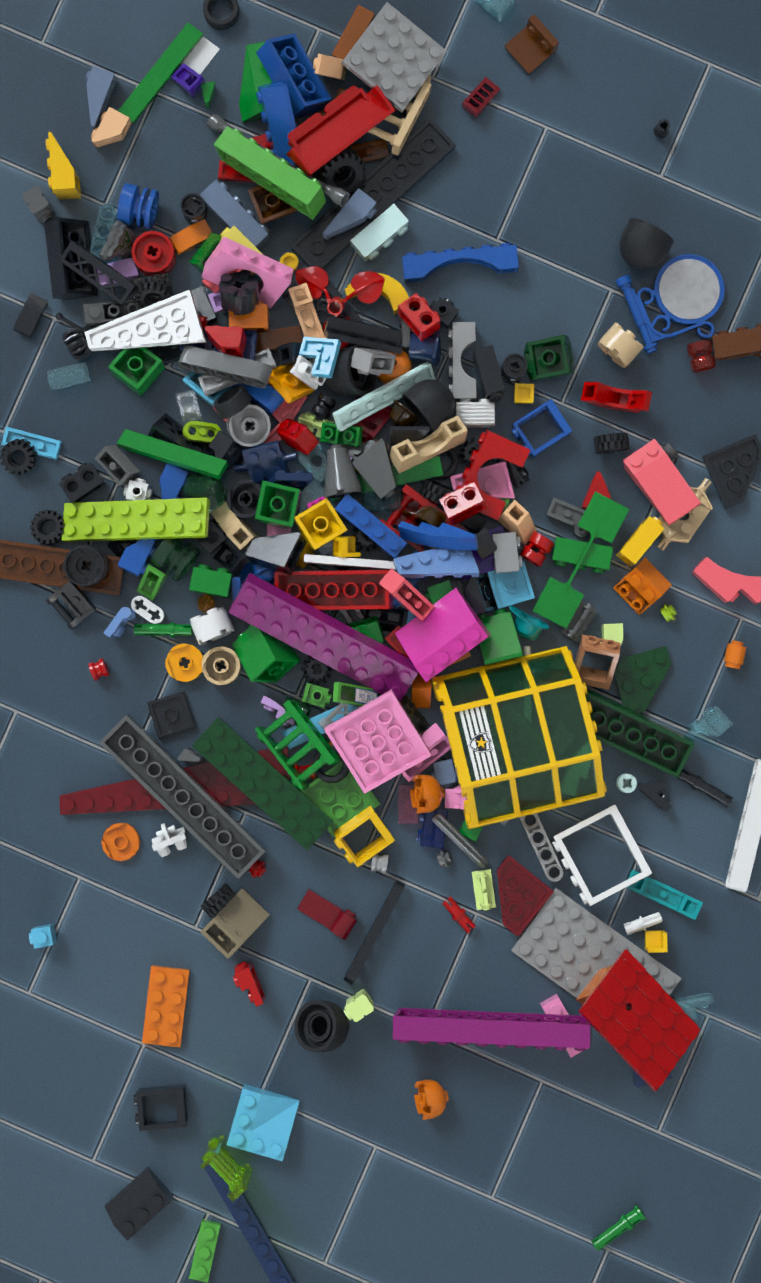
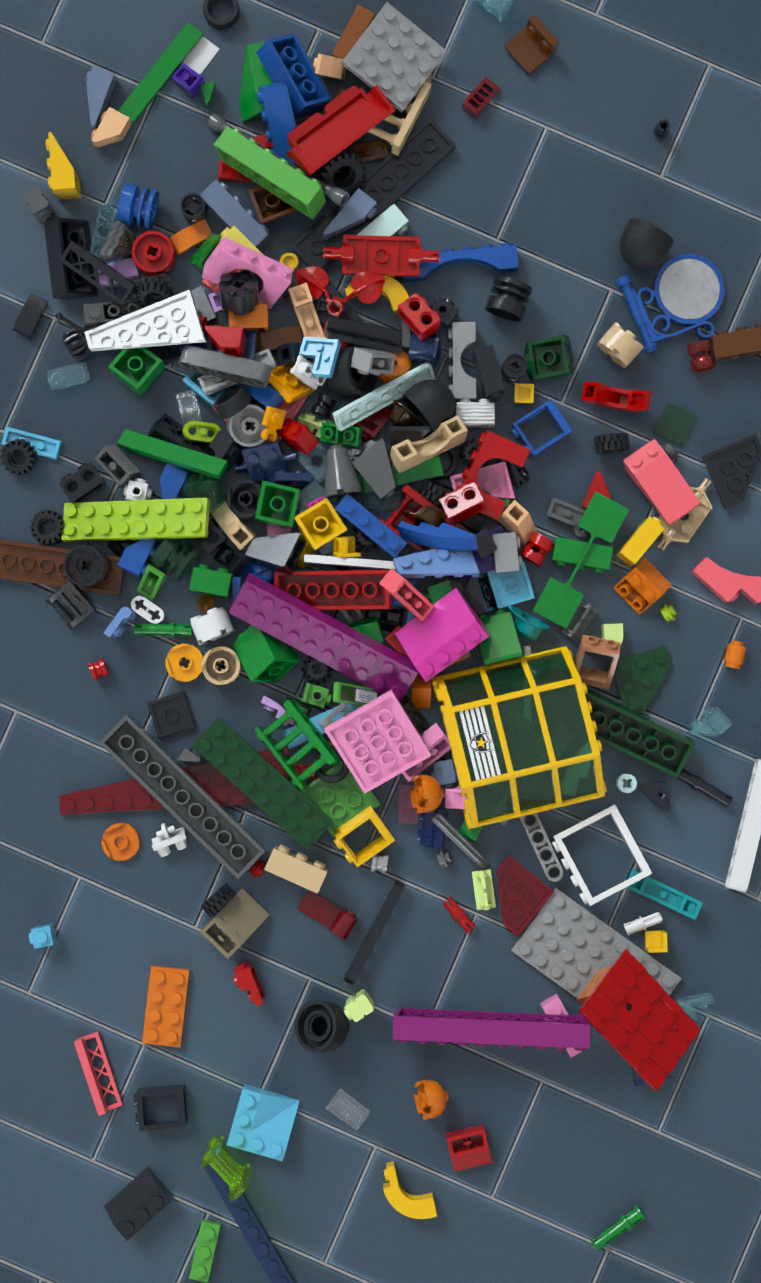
none -> coral fence [74,1031,123,1116]
none -> light orange plate [261,406,286,442]
none -> tan brick [264,844,328,894]
none -> red plate [323,235,439,277]
none -> clear slope [326,1089,370,1131]
none -> yellow arch [383,1161,437,1219]
none -> red slope [446,1124,492,1172]
none -> black wheel [485,276,533,322]
none -> clear green piece [654,402,697,446]

